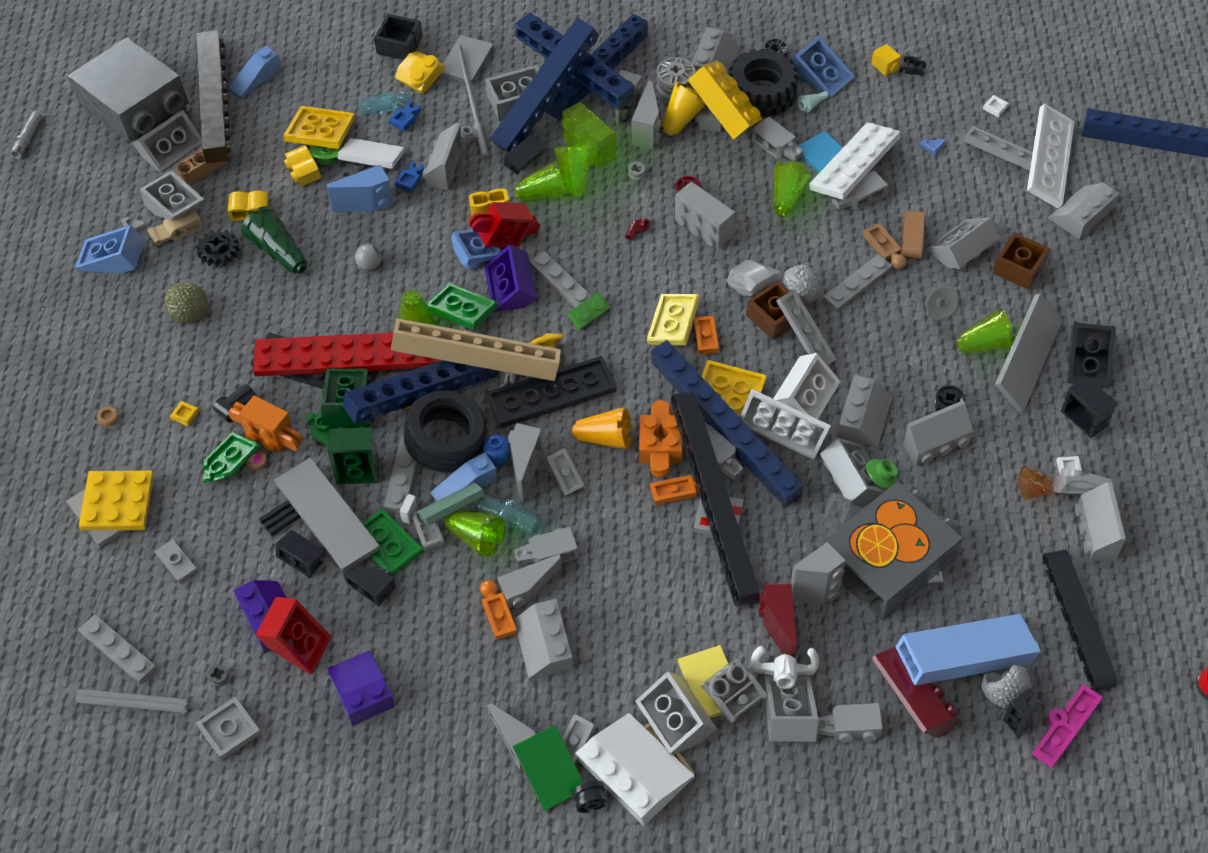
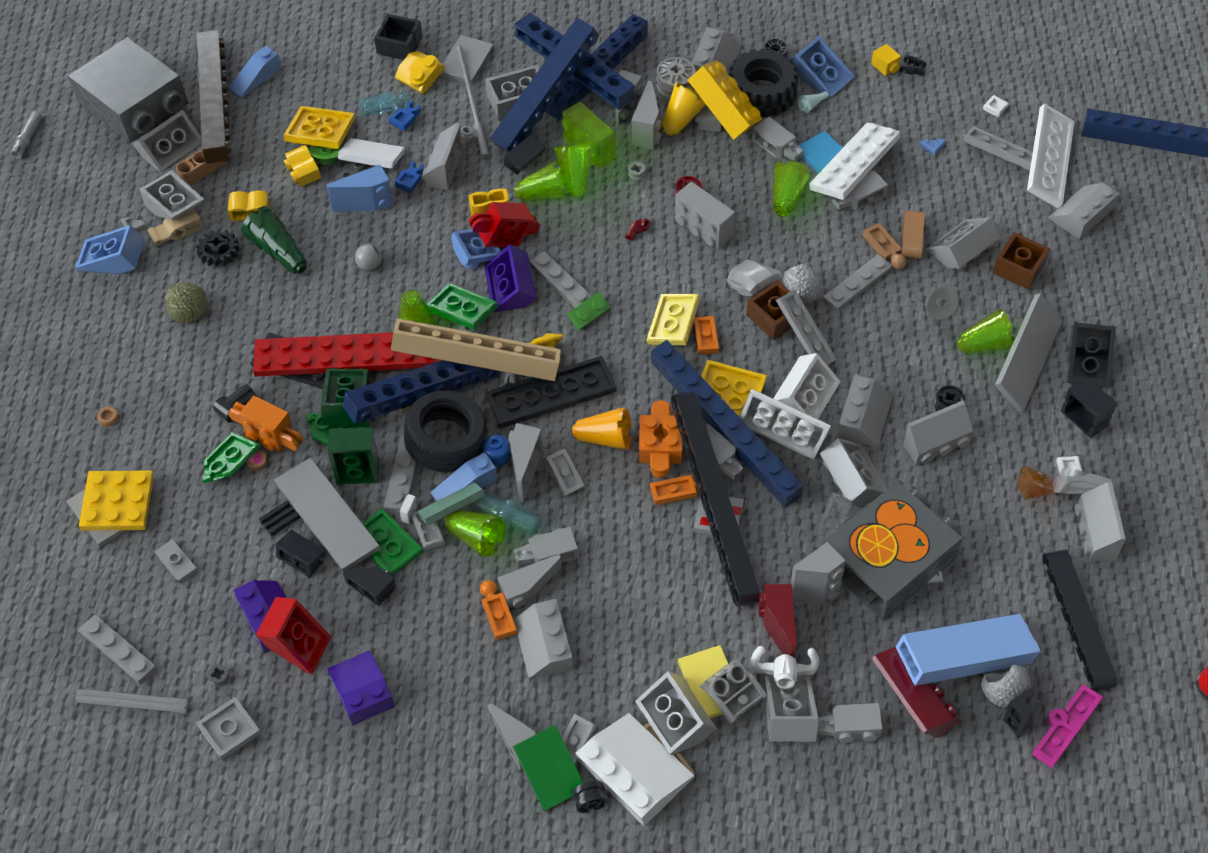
yellow tile [170,401,200,426] -> none
bright green piece [866,459,898,490] -> none

